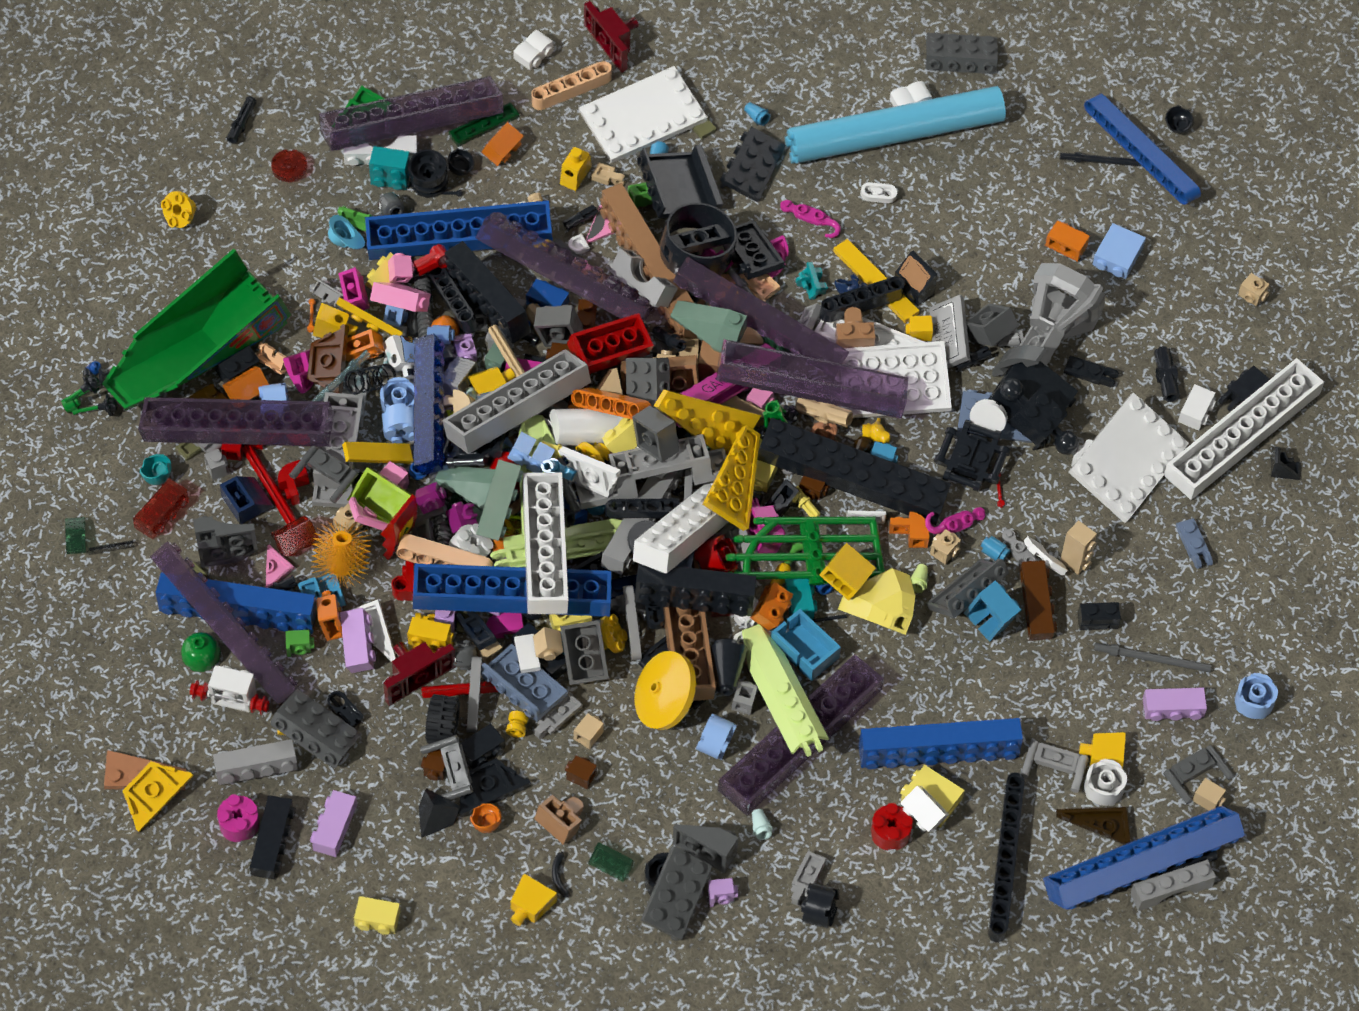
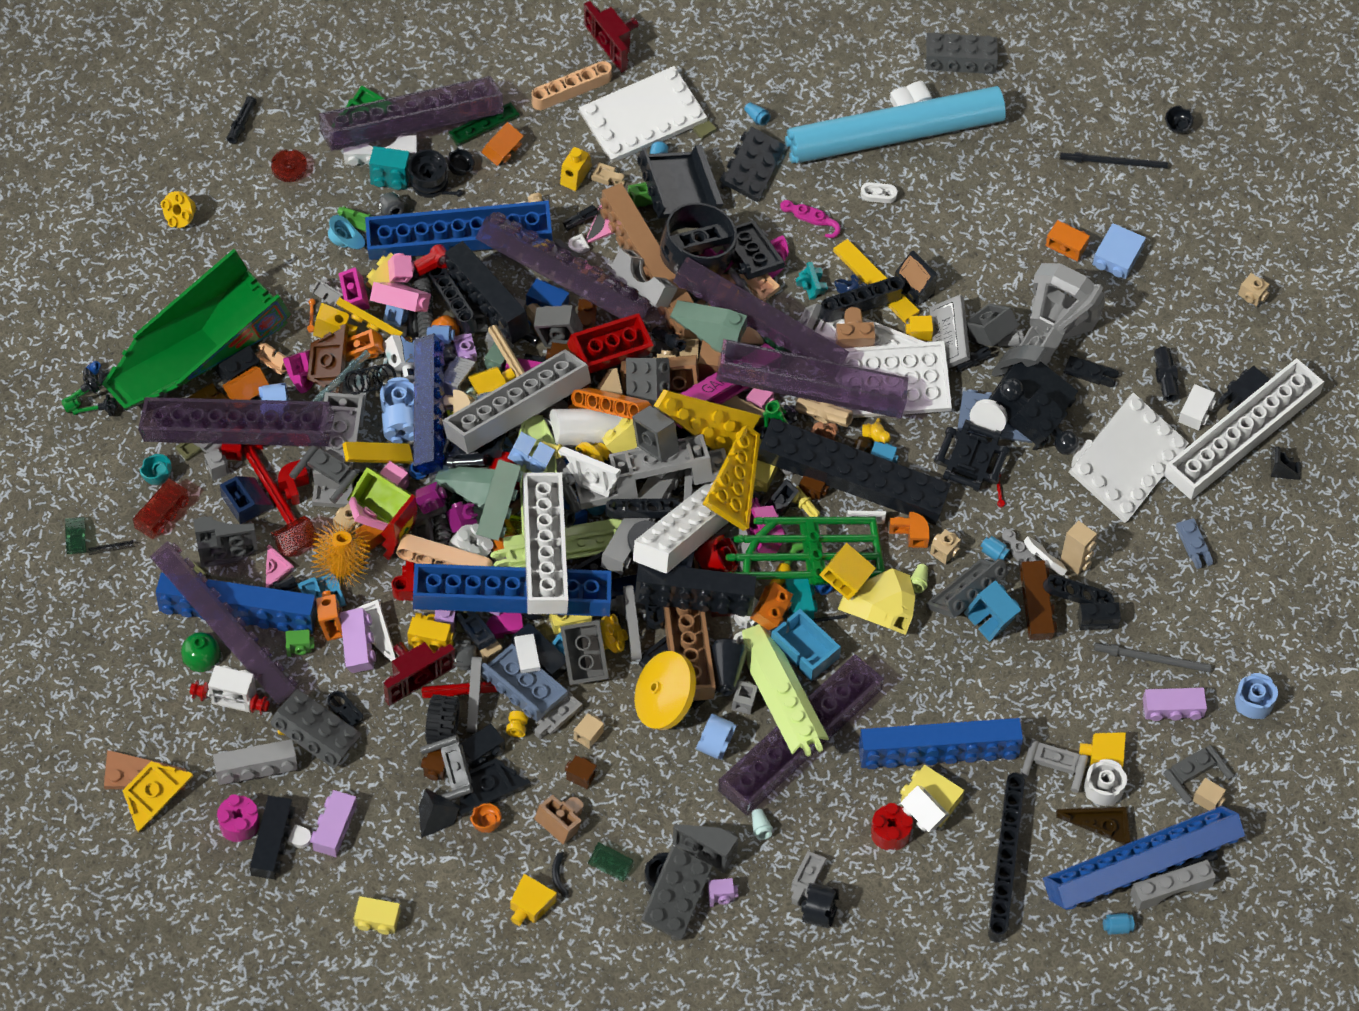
white brick [514,30,553,70] -> none
tan brick [533,627,563,661] -> none
dark azure piece [541,458,577,481] -> none
dark pink piece [925,507,986,534] -> none
blue beam [1084,94,1201,205] -> none
none -> white tile [288,825,311,848]
none -> orange brick [355,524,386,551]
none -> black beam [1043,575,1114,603]
none -> dark azure brick [1103,913,1134,935]

